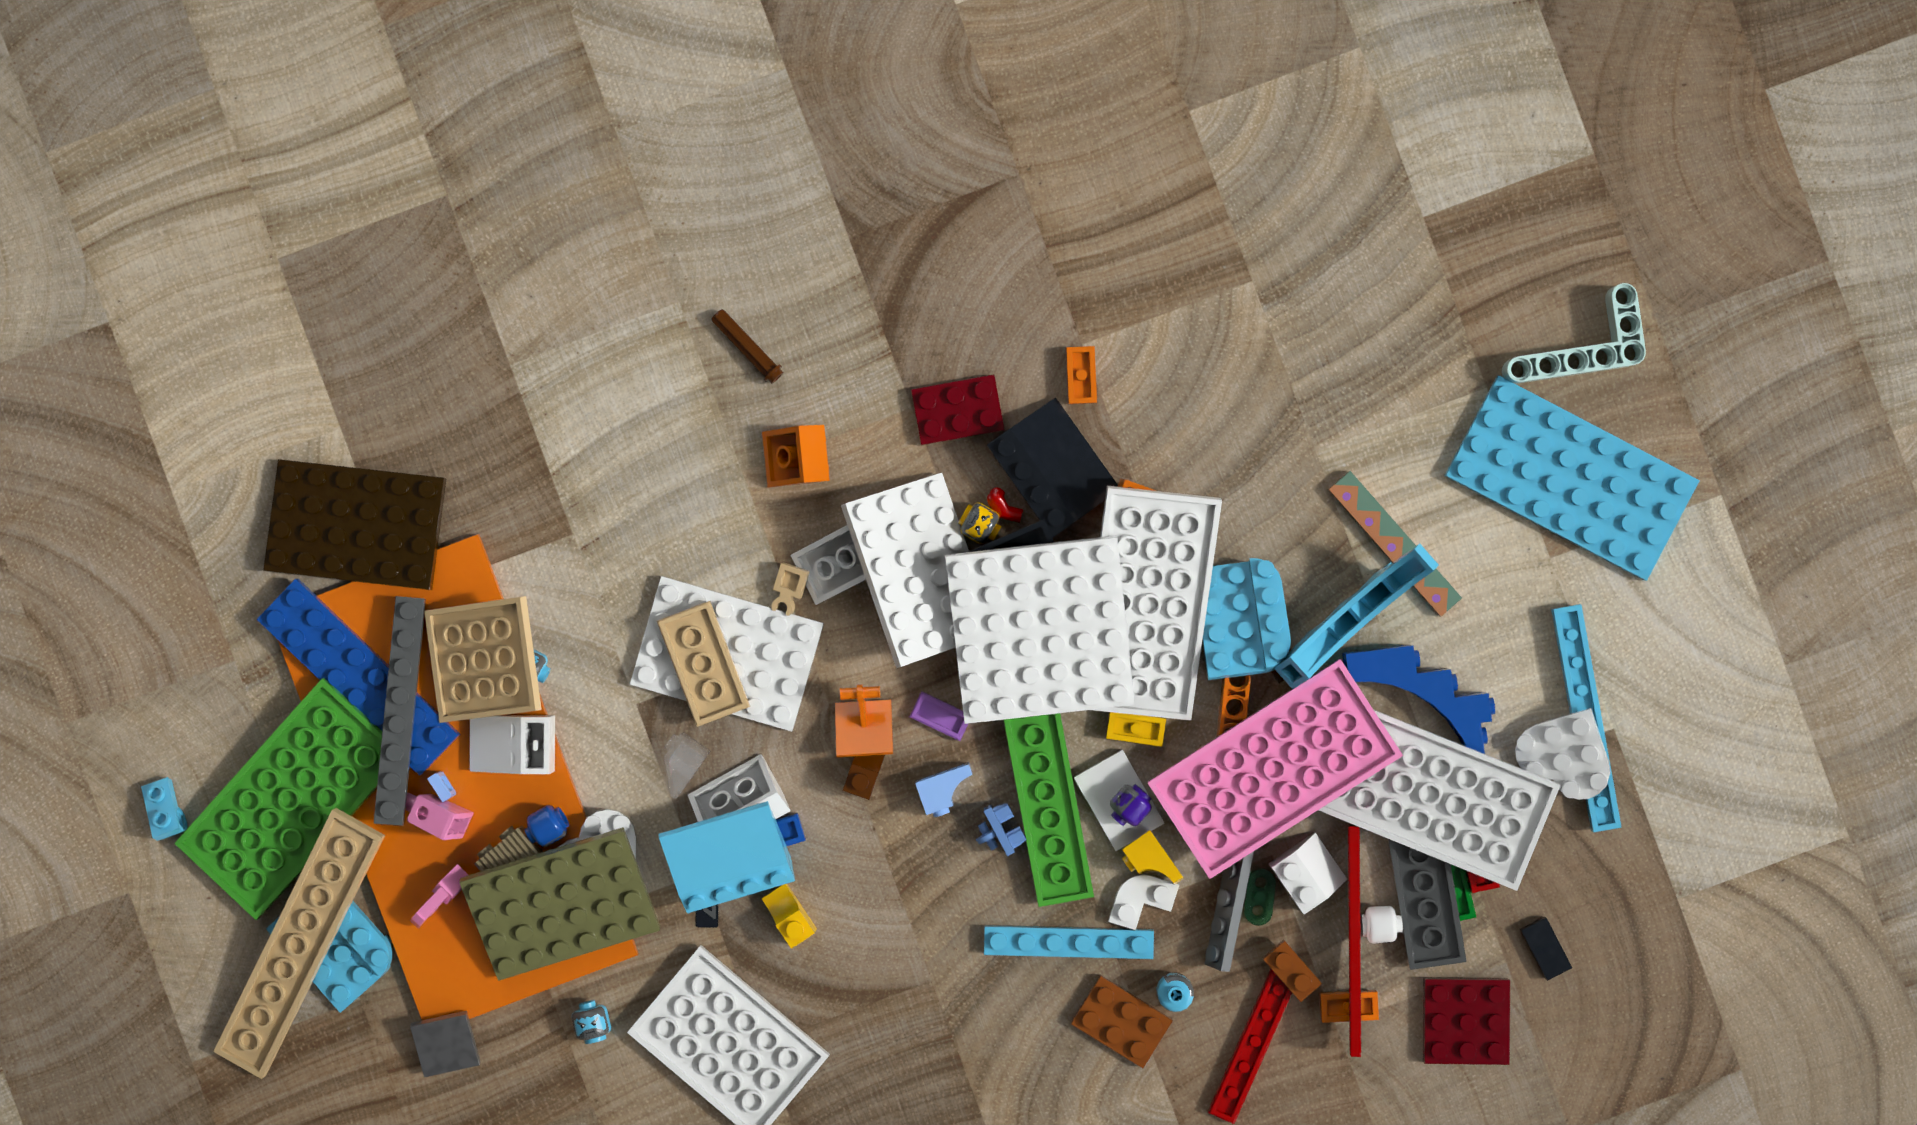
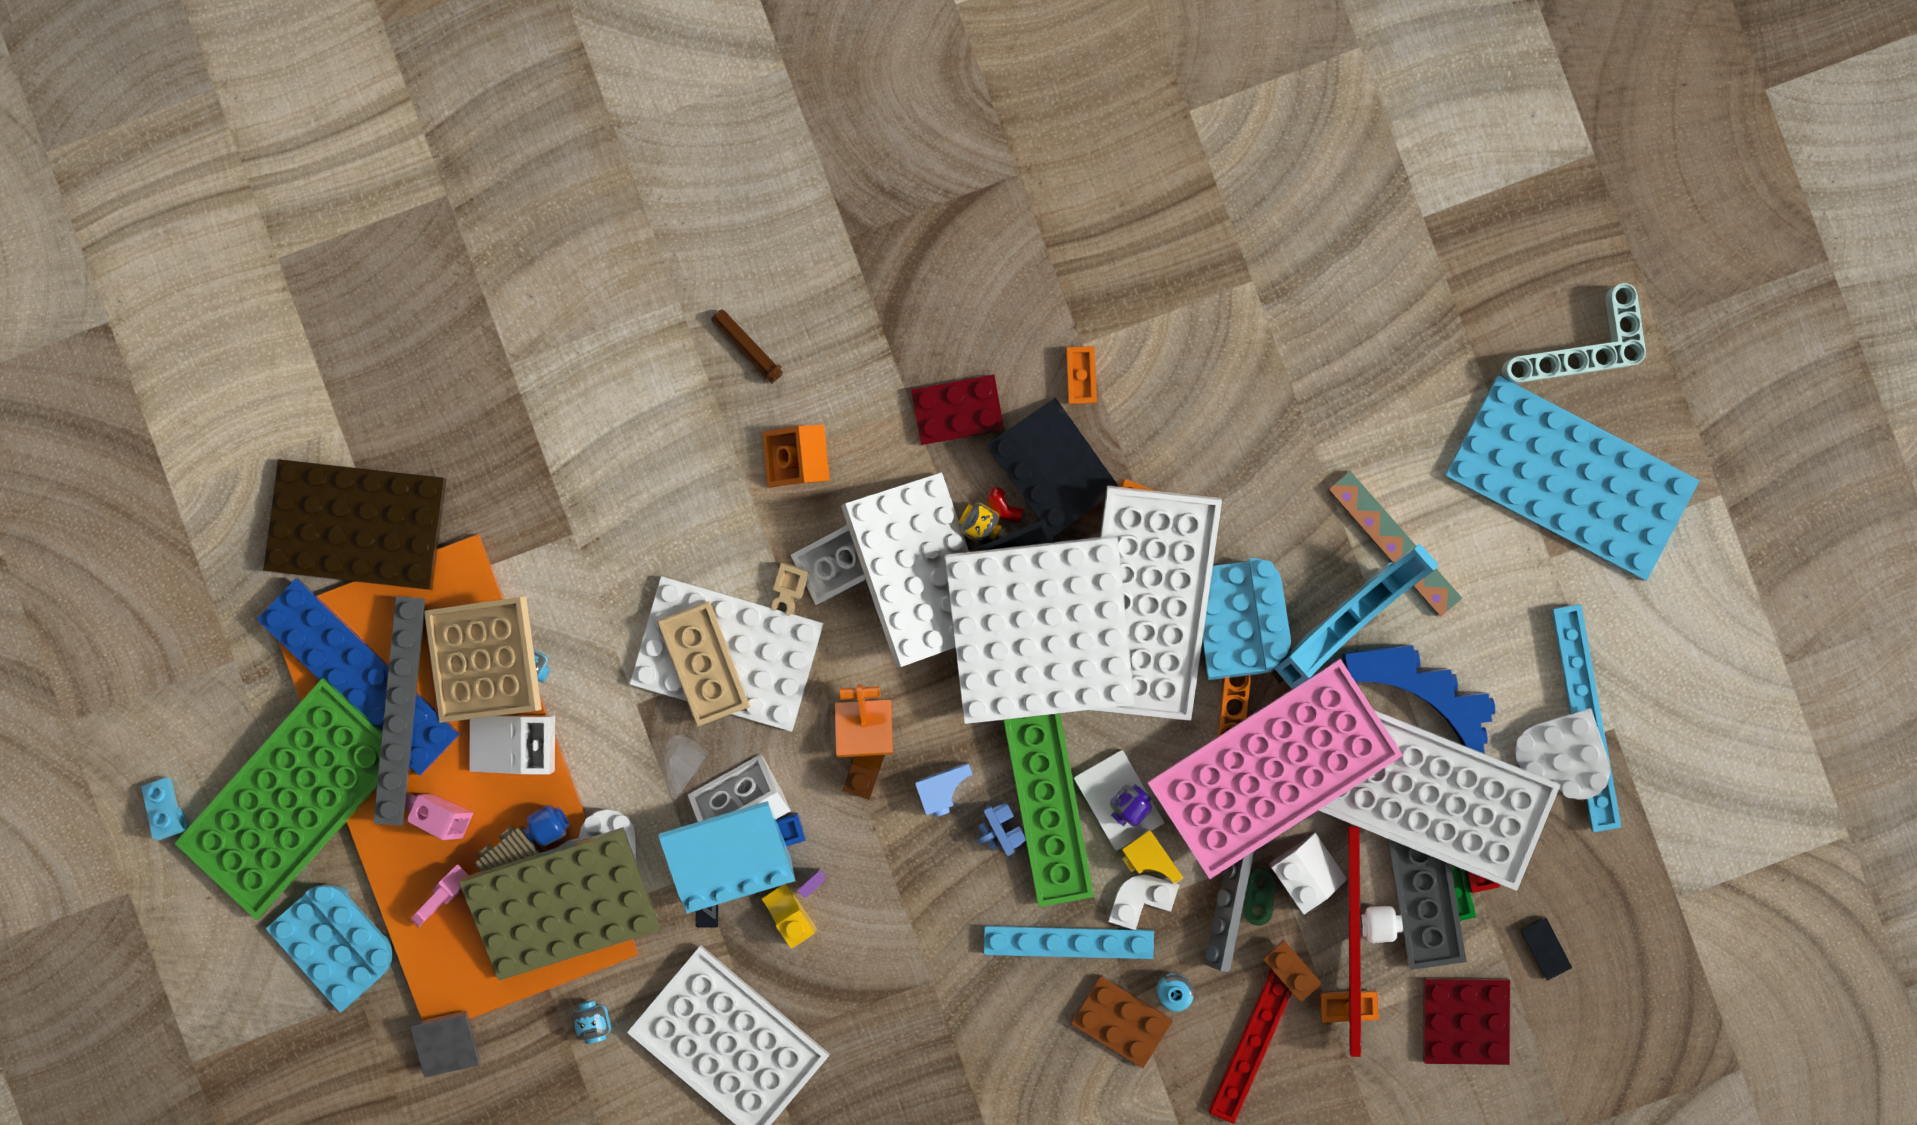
tan plate [213,808,385,1079] -> none
light blue tile [427,771,456,802] -> none
medium lavender tile [909,691,969,741] -> none
yellow plate [1106,712,1166,747] -> none
none -> medium lavender tile [797,869,827,897]

